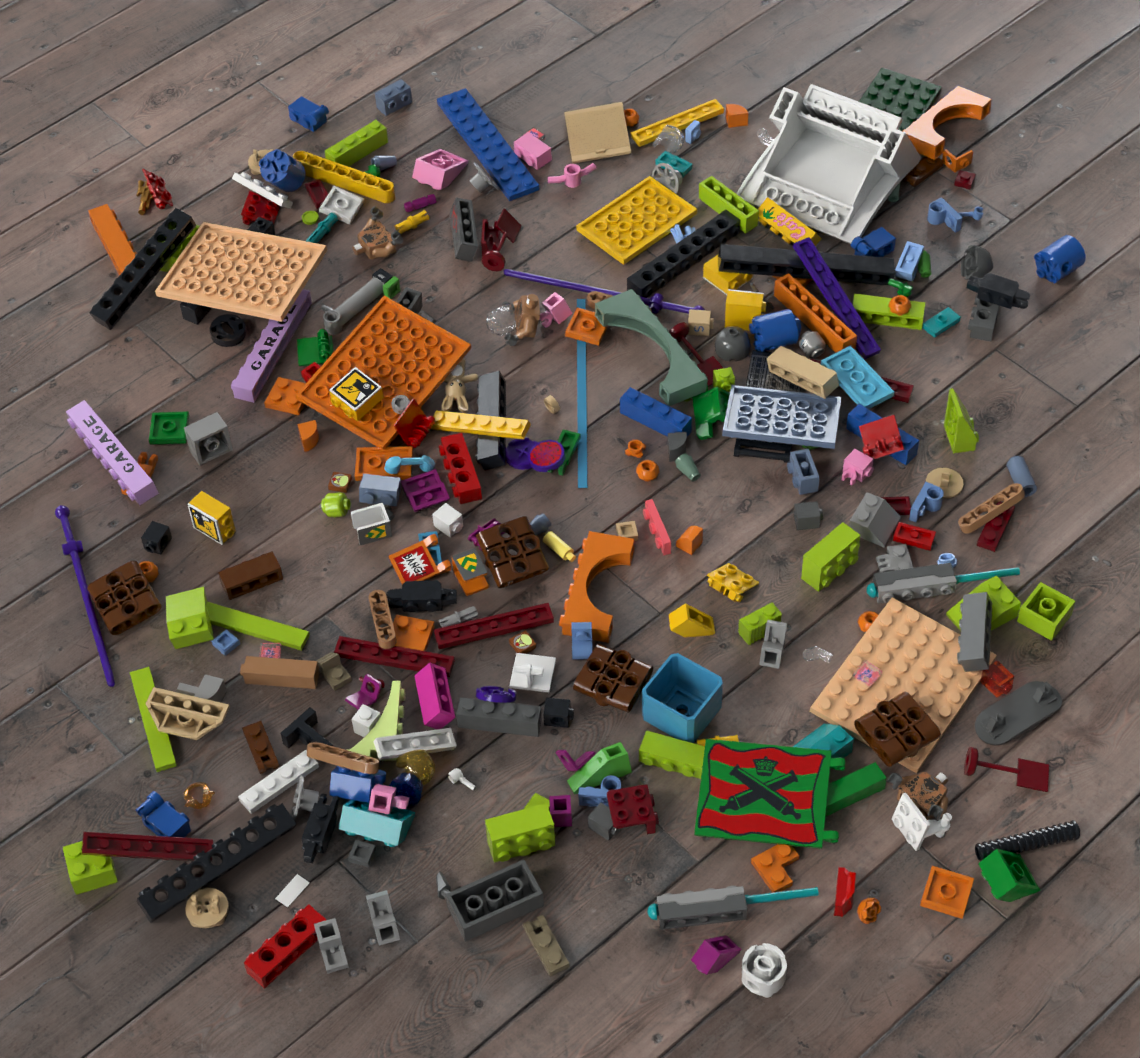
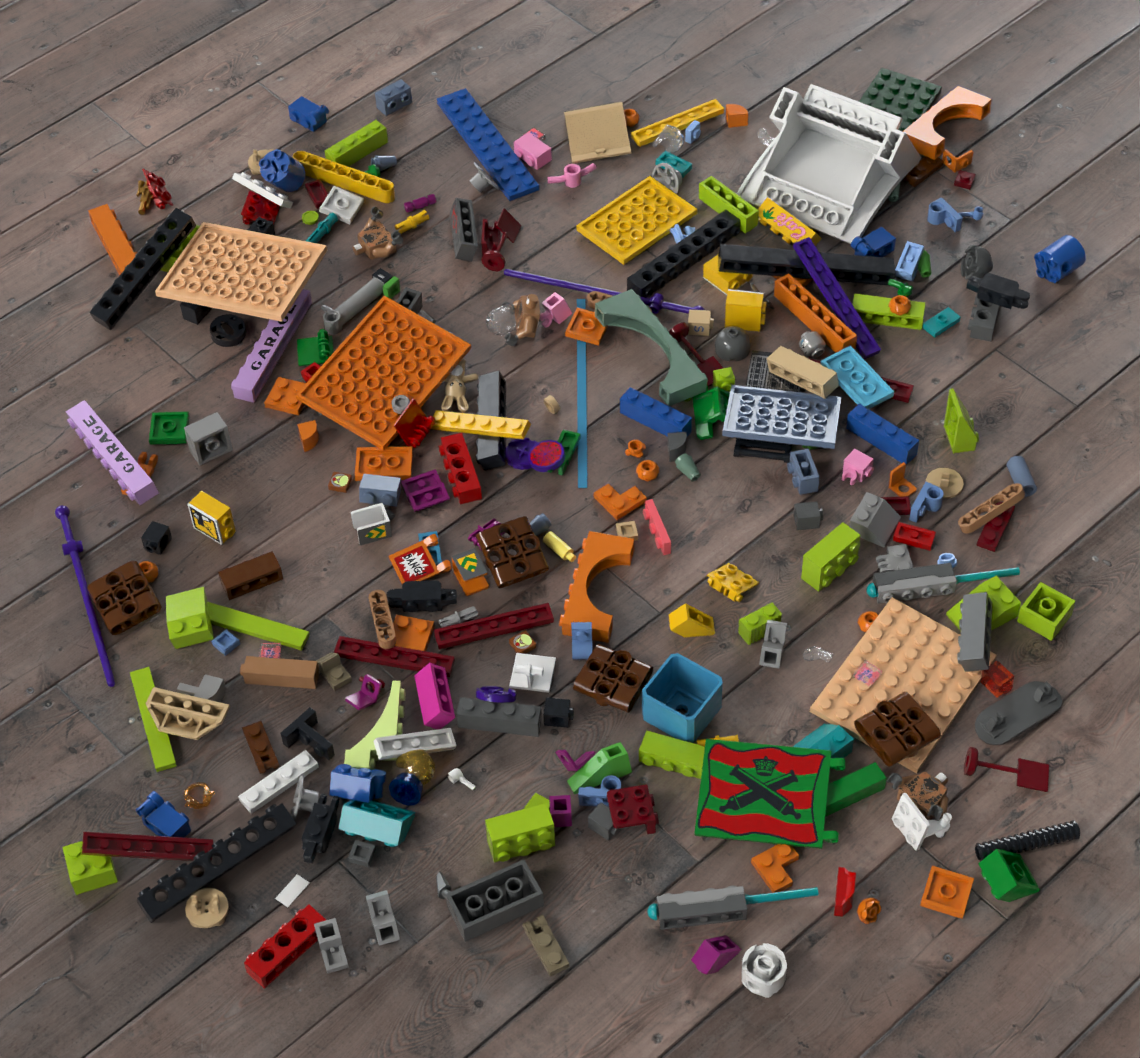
medium nougat beam [307,742,379,774] -> none
lime head [321,492,351,518] -> none
piece [329,367,383,421] -> none
white brick [352,704,381,737] -> none
bright pink brick [368,784,409,814] -> none
medium azure bar [384,455,435,474] -> none
bright pink slope [412,149,469,190] -> none
white brick [432,503,463,538] -> none
orange brick [676,526,703,555] -> none
blue cylinder [749,309,801,352] -> none
red hinge [859,415,904,460] -> none
none -> orange plate [594,484,647,520]
none -> orange bracket [889,462,917,497]

